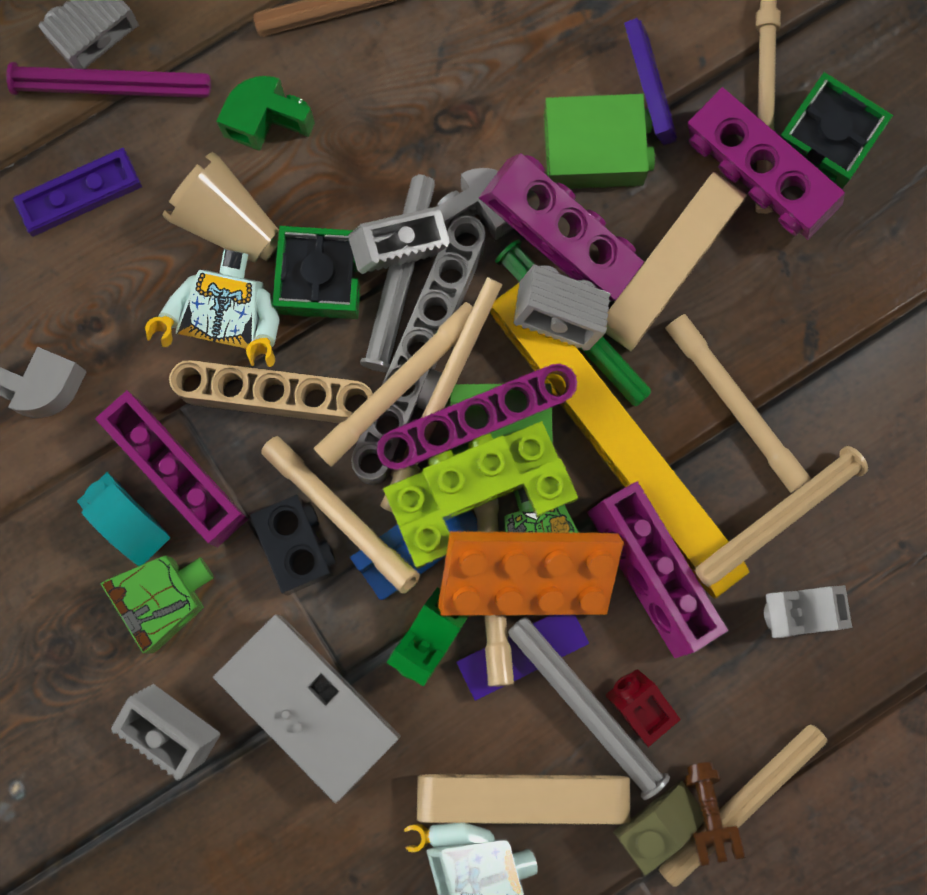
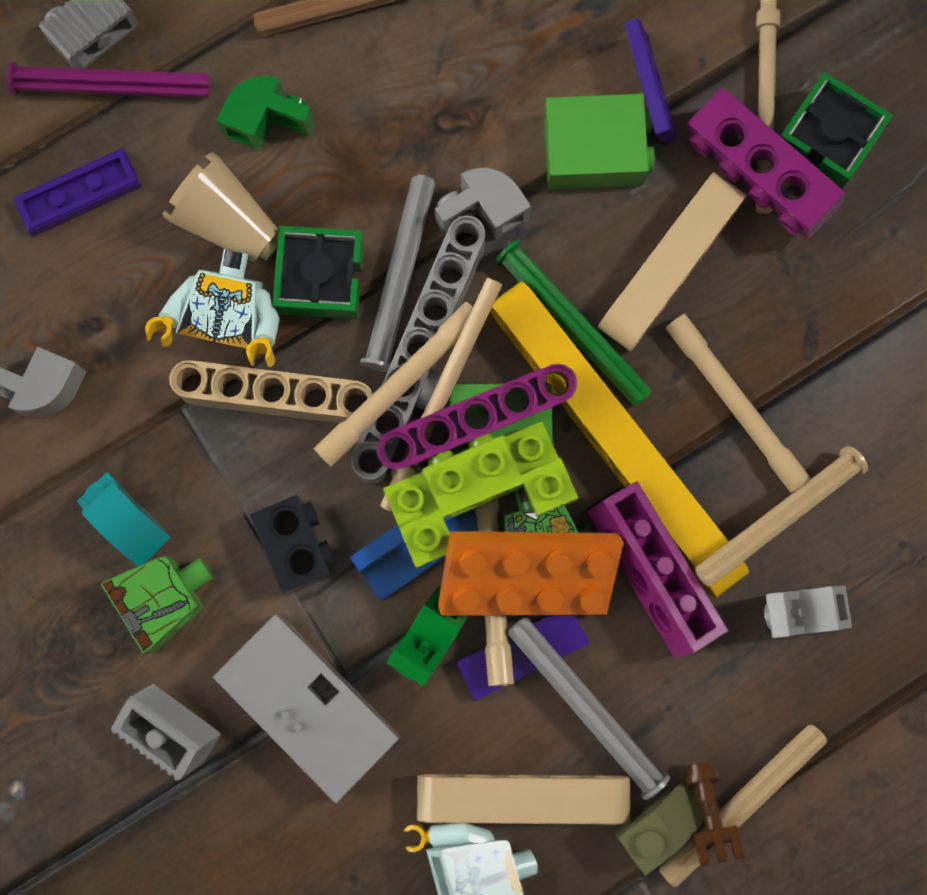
magenta brick [95,390,249,548] -> none
tan piece [261,436,420,593] -> none
light grey brick [348,206,450,274] -> none
magenta brick [478,153,644,302] -> none
light grey brick [514,264,611,351] -> none
dark red bracket [606,669,681,747] -> none

